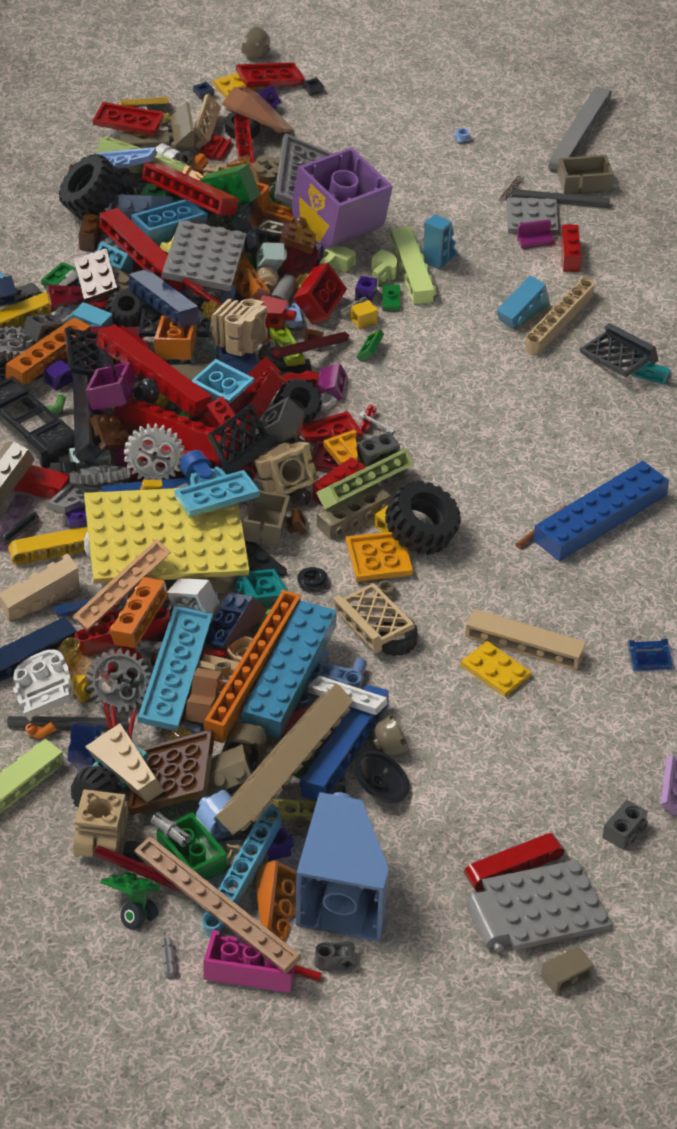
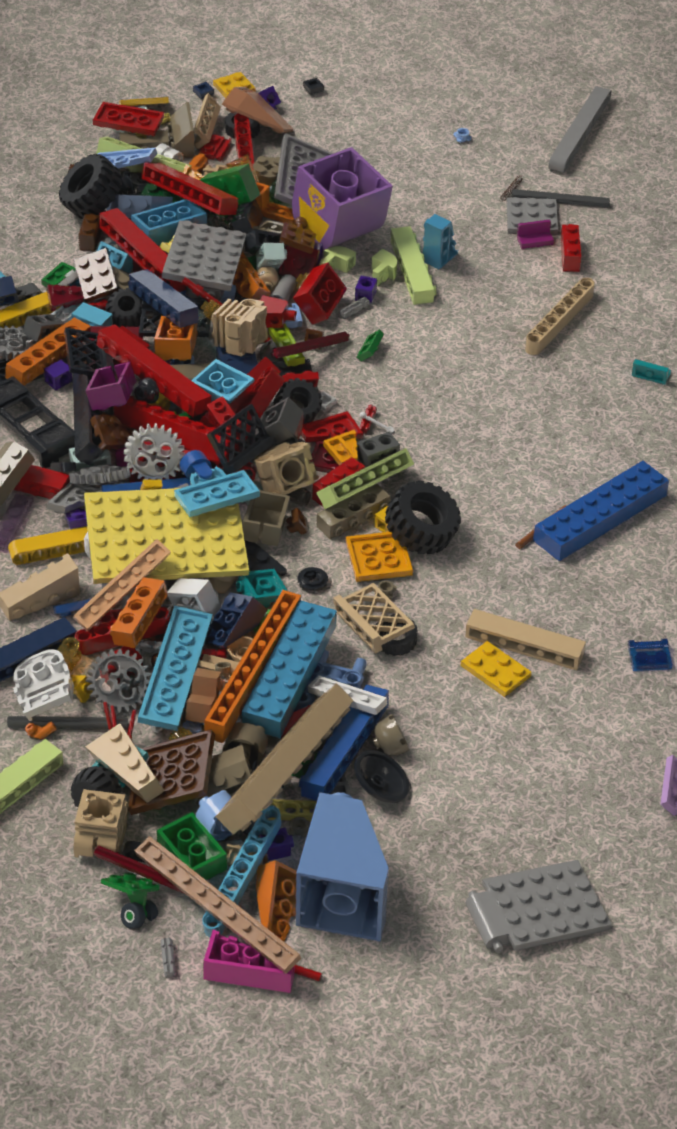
black axle [0,512,39,545] -> none
bright green arm [46,394,67,415] -> none
clear blue brick [67,722,102,765] -> none
light grey pin [151,812,191,847] -> none
dark grey pin [180,151,195,164] -> none
red plate [235,62,305,88] -> none
dark tan cylinder [241,27,271,59] -> none
dark grey piece [314,941,357,971] -> none
magenta panel [317,363,348,400] -> none
yellow brick [351,300,379,329] -> none
green plate [382,284,400,312] -> none
red beam [464,833,565,891] -> none
dark azure wedge [496,275,550,329] -> none
dark tan brick [541,946,594,995] -> none
dark tan piece [557,155,614,194] -> none
black fence [580,323,659,377] -> none
dark grey brick [602,799,648,850] -> none

